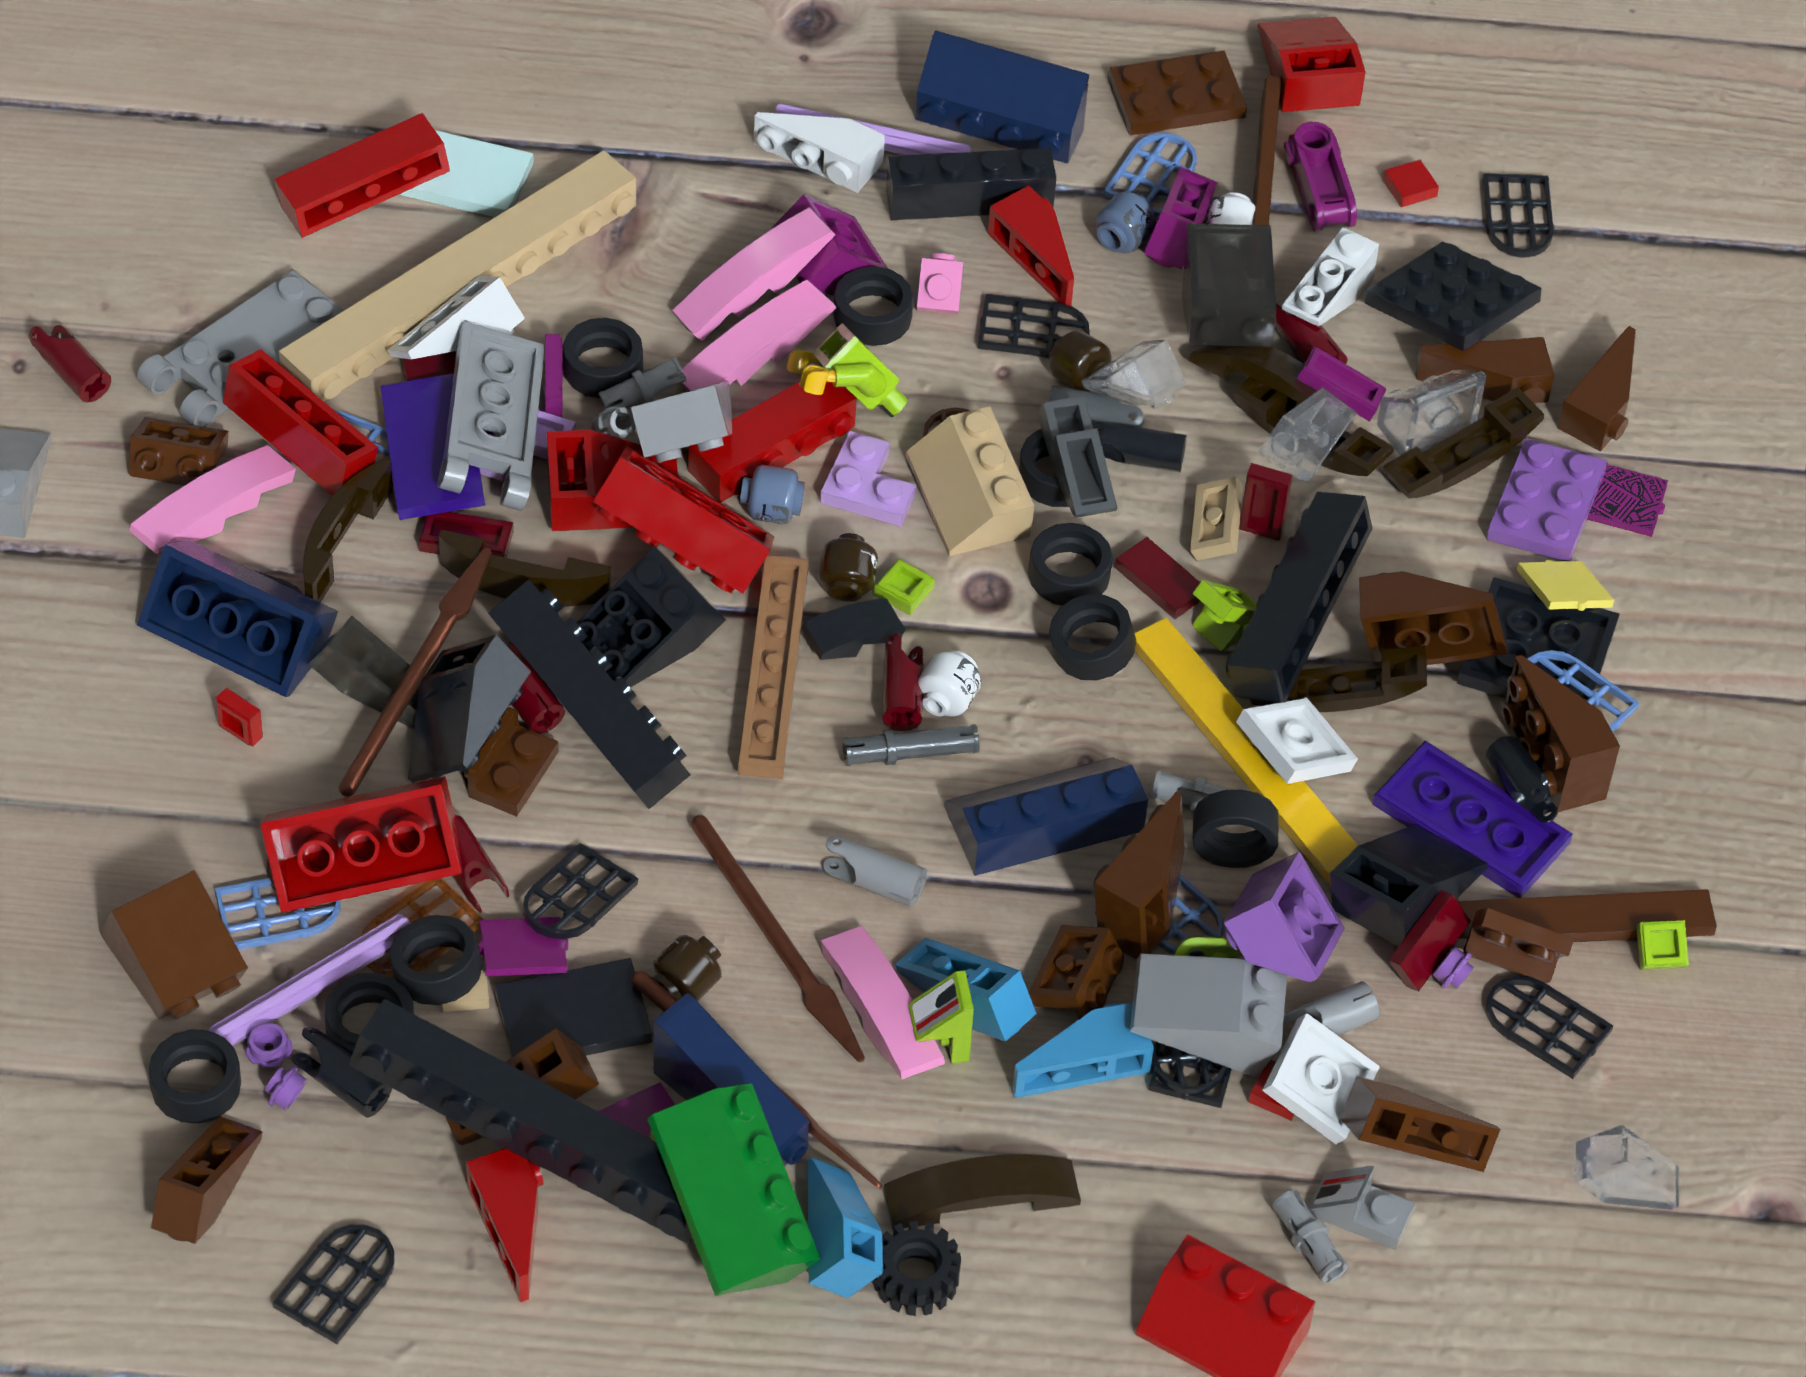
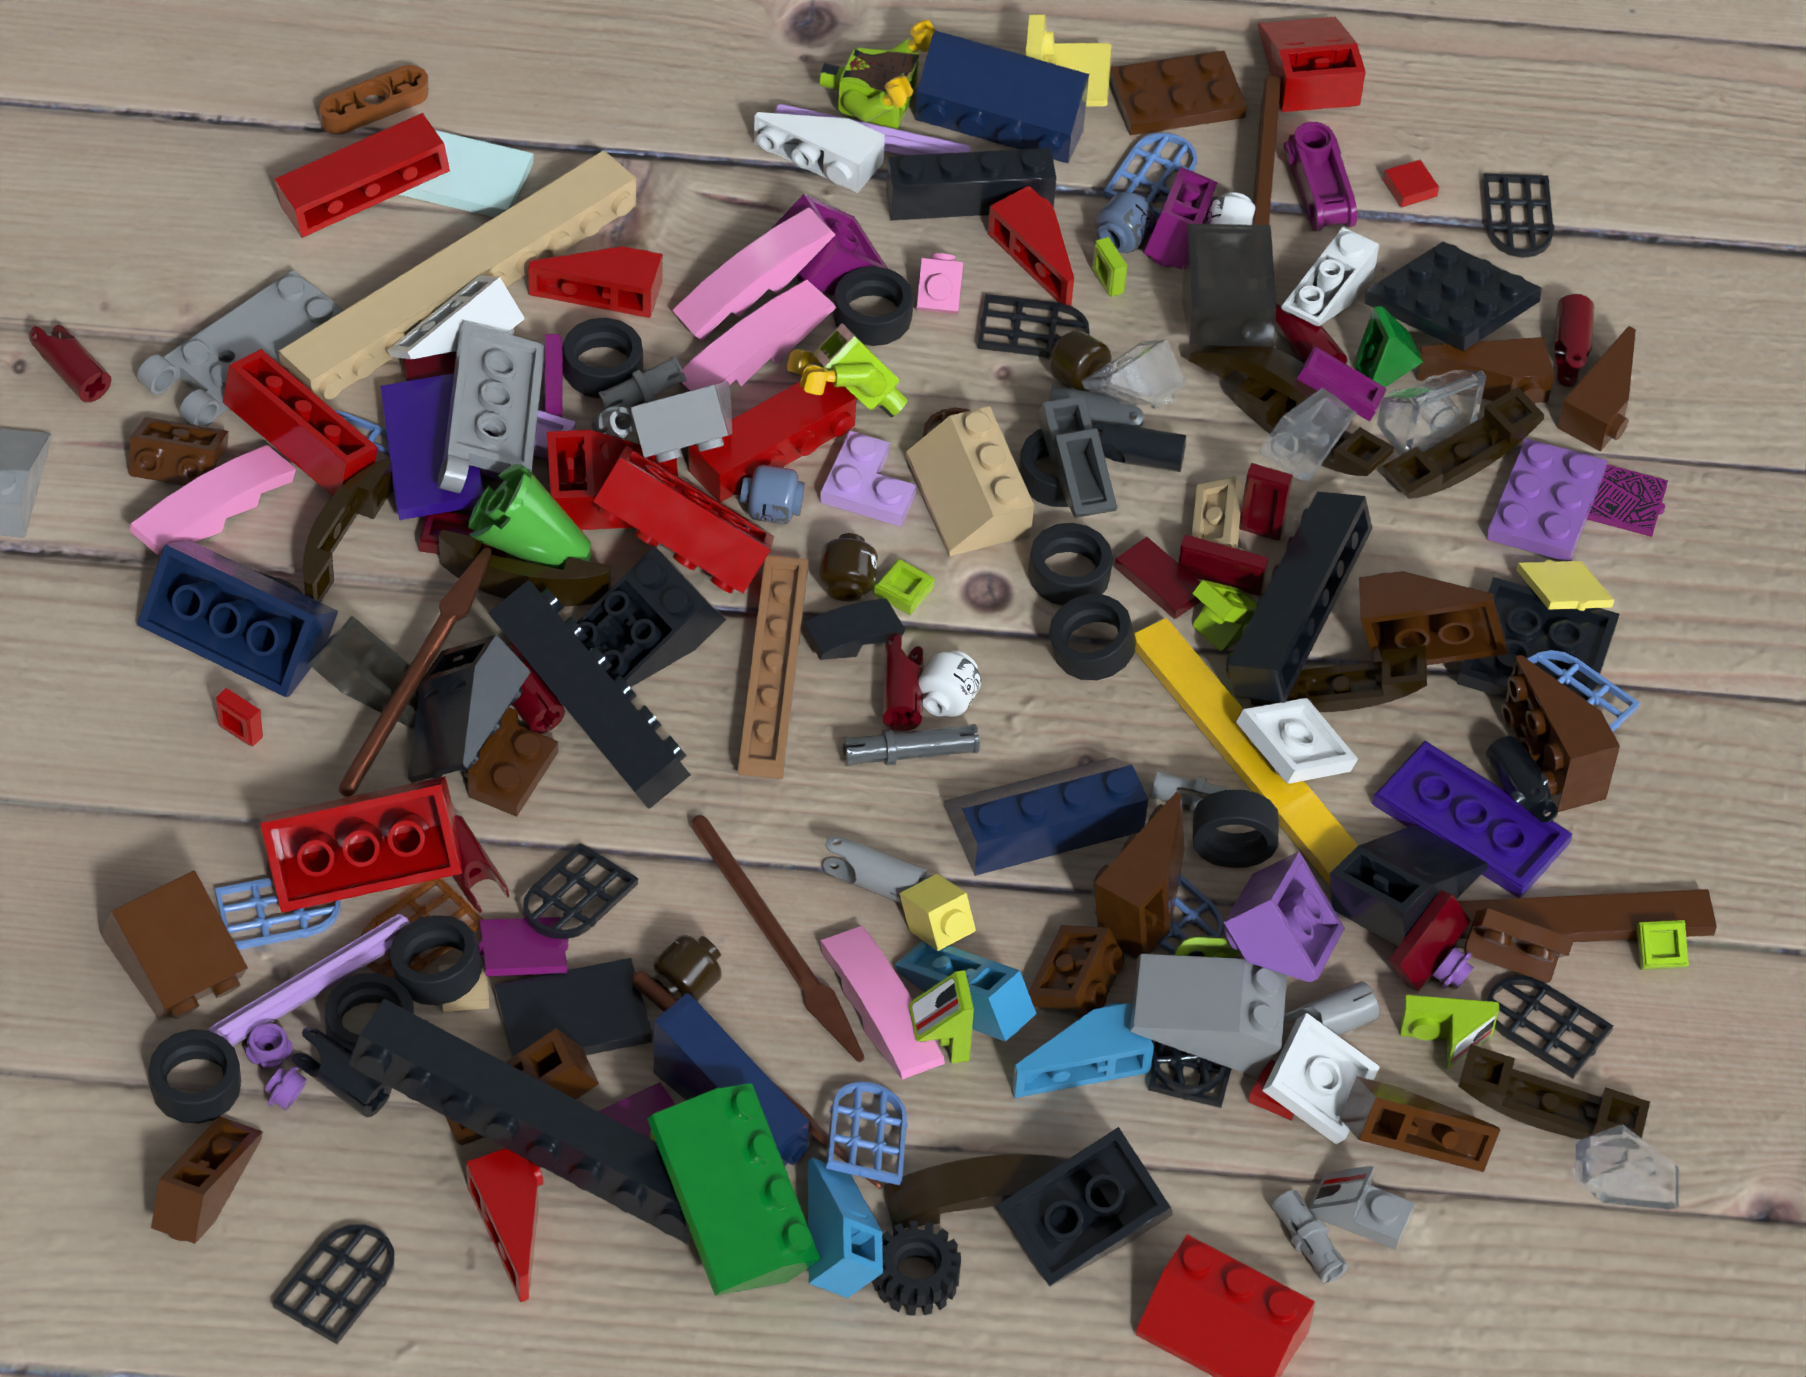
none -> dark orange beam [319,65,429,134]
none -> bright green cone [468,464,592,570]
none -> red slope [528,246,663,318]
none -> torso [820,20,935,129]
none -> medium blue window [826,1081,908,1185]
none -> light yellow brick [899,873,976,951]
none -> black slope [997,1127,1173,1287]
none -> light yellow bracket [1026,15,1112,106]
none -> lime tile [1092,237,1128,297]
none -> dark red tile [1178,534,1269,596]
none -> green slope [1352,306,1423,387]
none -> lime slope [1400,995,1499,1069]
none -> dark brown slope [1458,1044,1650,1145]
none -> dark red piece [1554,294,1594,386]

